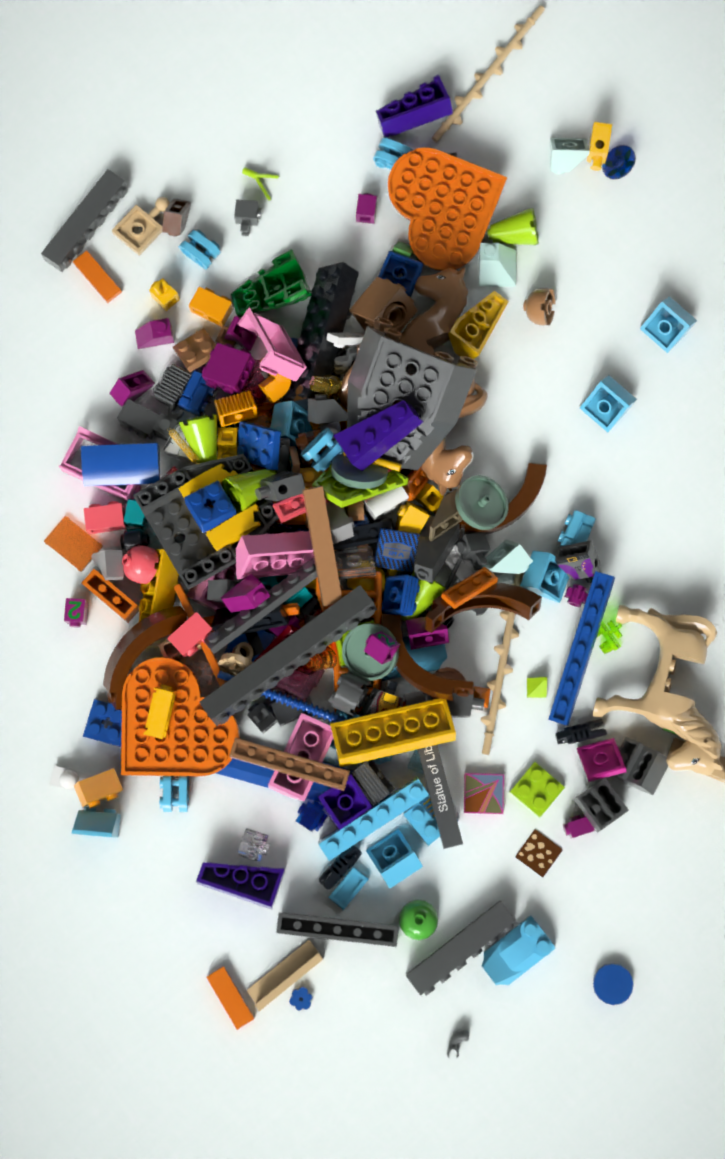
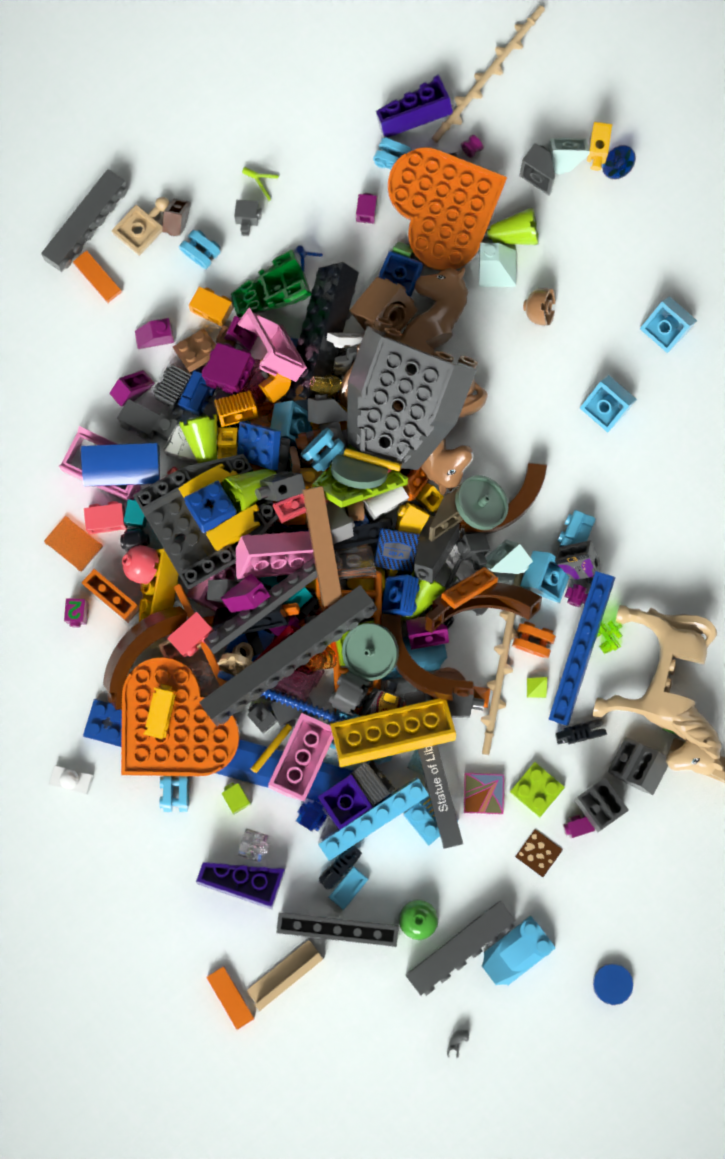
medium azure slope [72,807,121,838] -> none
light orange brick [74,768,123,808] -> none
light grey slope [91,550,124,580] -> none
yellow brick [149,278,180,312] -> none
yellow piece [167,428,200,464] -> none
medium nougat tile [229,737,350,791] -> none
blue plant [289,987,312,1011] -> none
dark purple wedge [333,400,423,471] -> none
magenta brick [364,631,400,664] -> none
medium azure slope [365,829,423,888] -> none
yellow wedge [448,290,509,359] -> none
dark pink tile [576,738,626,782] -> none
none -> lime brick [221,782,251,814]
none -> yellow bar [251,724,293,773]
none -> clear blue plant [294,245,323,272]
none -> magenta wheel [461,135,483,158]
none -> orange brick [512,621,556,659]
none -> dark grey slope [519,143,555,195]

